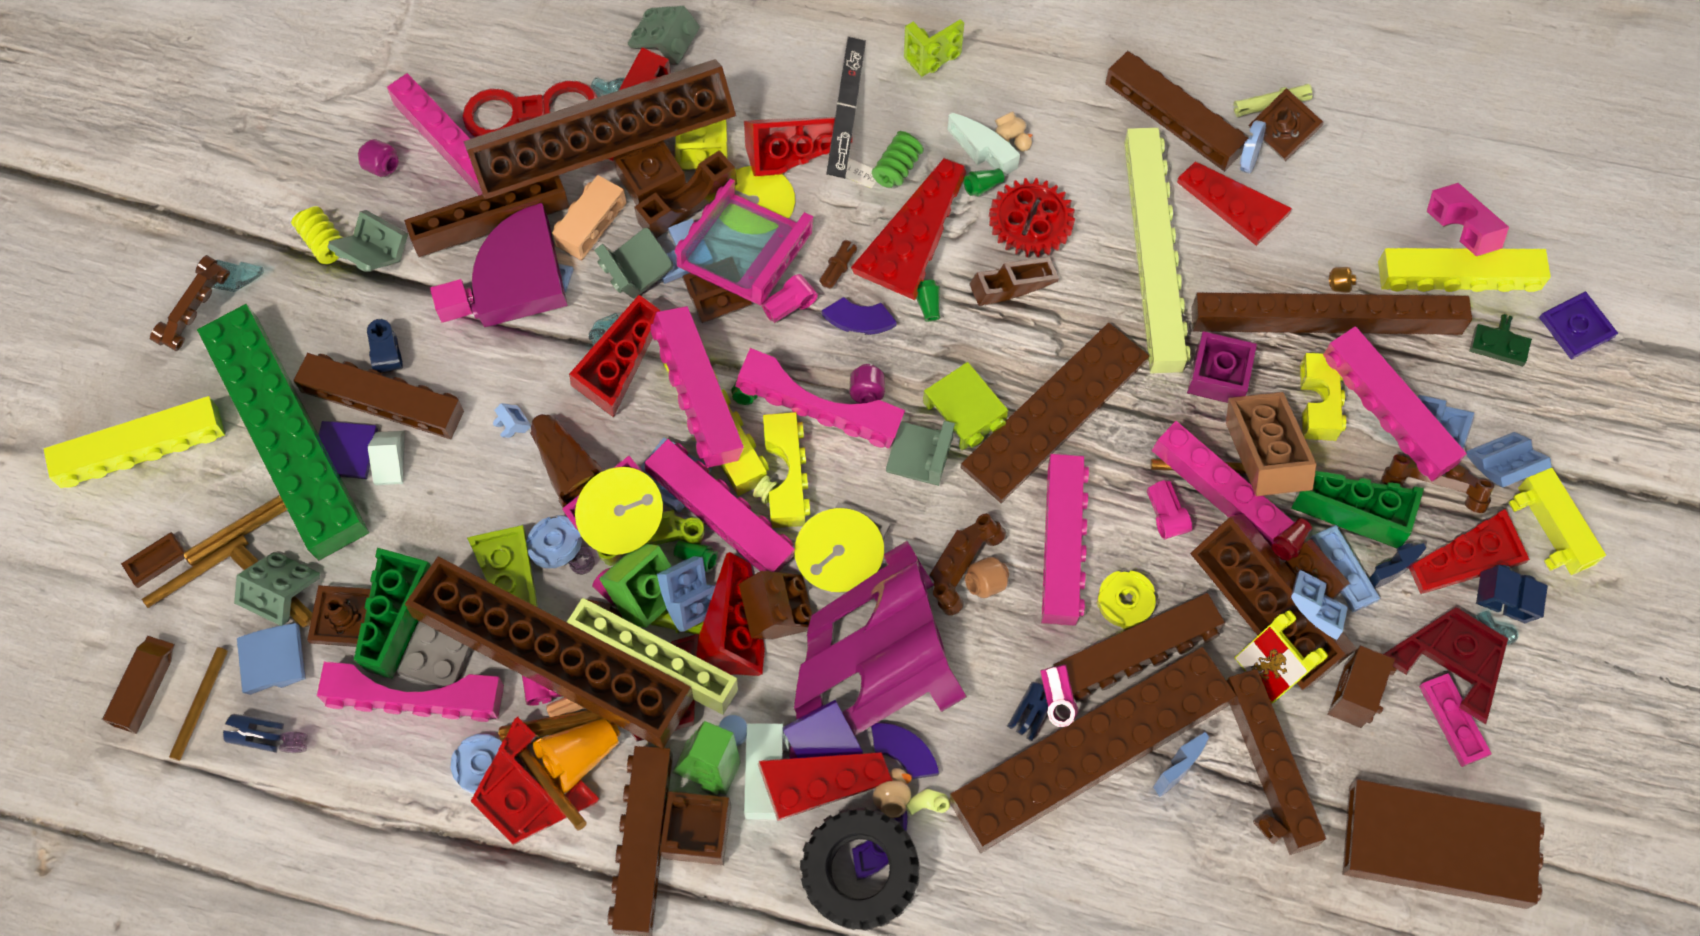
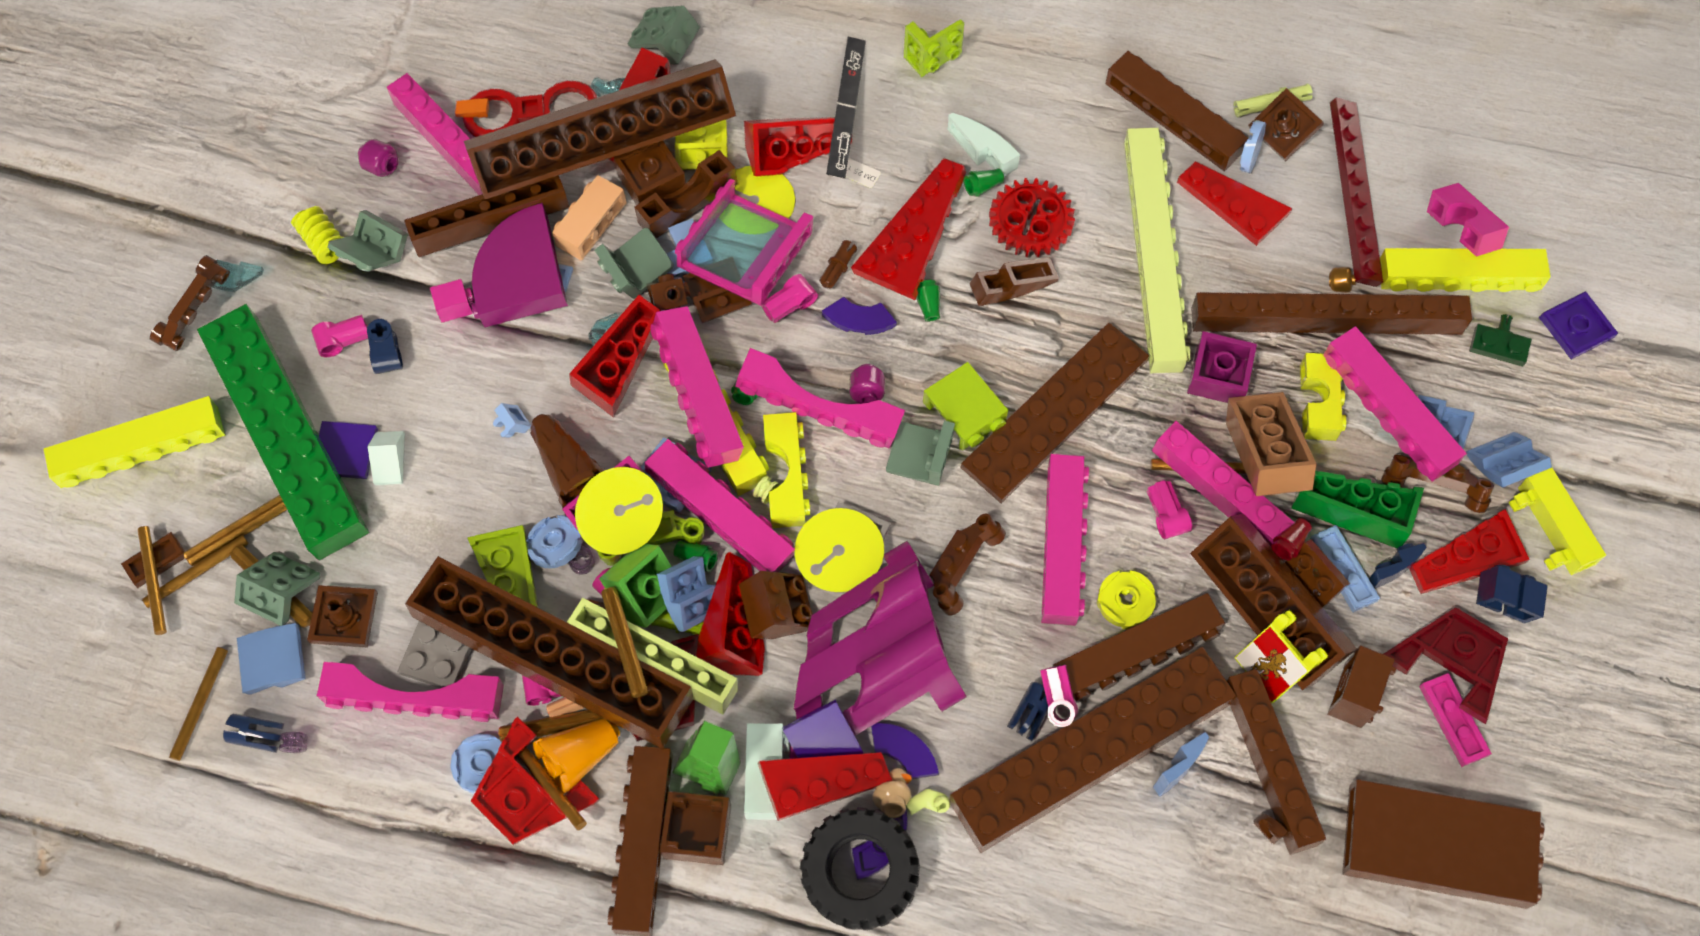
reddish brown piece [102,635,175,734] -> none
reddish brown brick [293,352,464,440] -> none
green wedge [354,547,431,679] -> none
light blue tile [719,715,747,746] -> none
bright green piece [872,131,924,188] -> none
medium nougat head [965,557,1009,599] -> none
tan animal [995,111,1033,151] -> none
light blue slope [1291,570,1348,640] -> none
clear light blue arm [1475,611,1518,645] -> none
none -> pearl gold bar [137,526,167,635]
none -> dark pink piece [311,314,368,358]
none -> orange piece [455,98,489,118]
none -> pearl gold axle [601,587,648,698]
none -> reddish brown brick [646,273,690,311]
none -> dark red plate [1330,97,1383,287]

